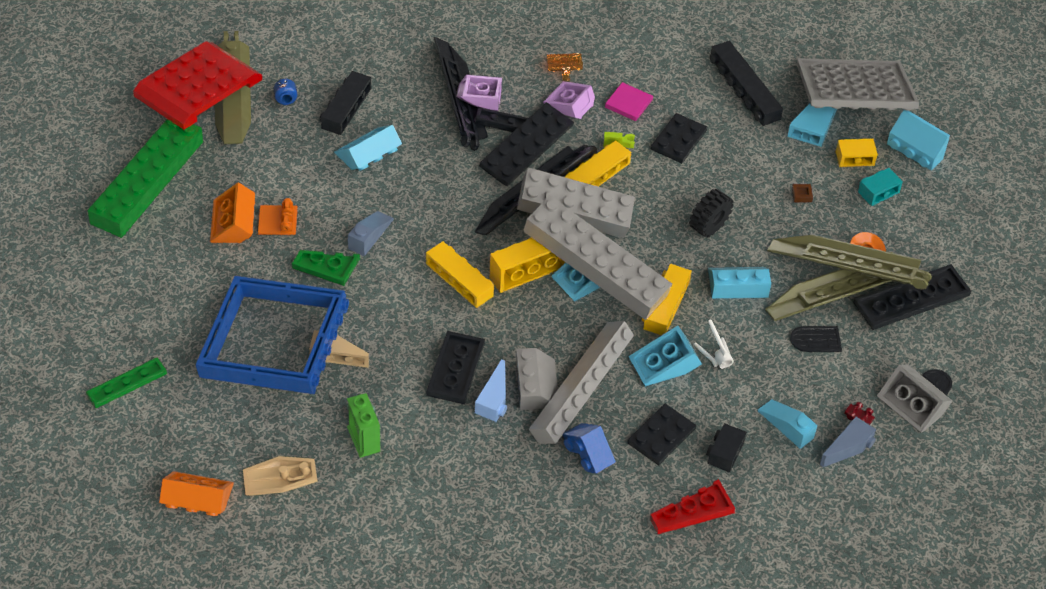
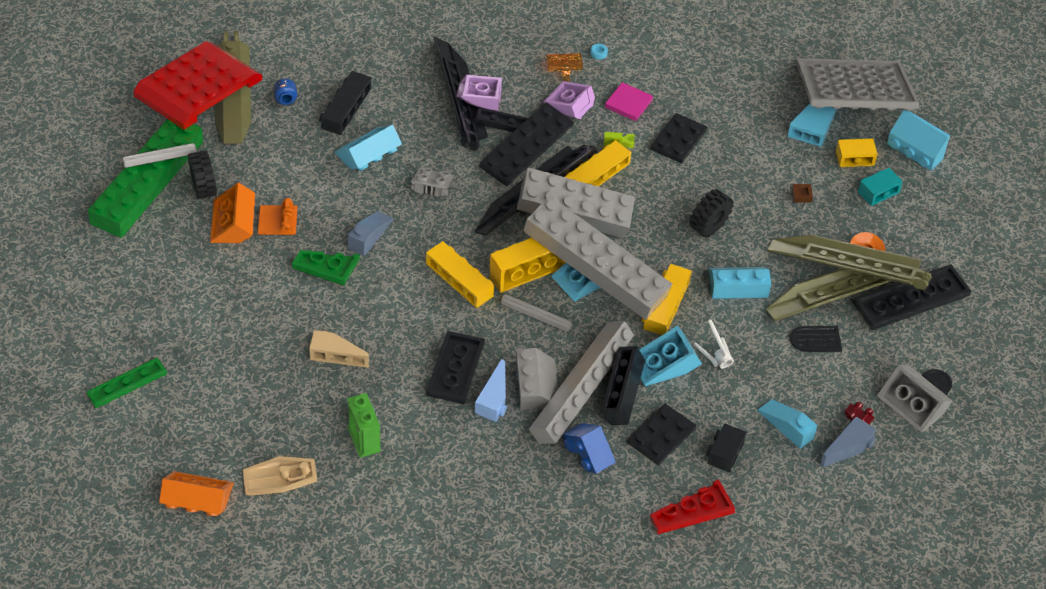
blue window [195,276,349,394] -> none
black brick [709,40,783,126] -> none
none -> light grey axle [123,143,197,168]
none -> black tyre [188,150,217,199]
none -> light grey hinge [411,167,455,198]
none -> light grey axle [501,294,572,332]
none -> medium azure tile [590,44,608,59]
none -> black brick [601,346,645,425]

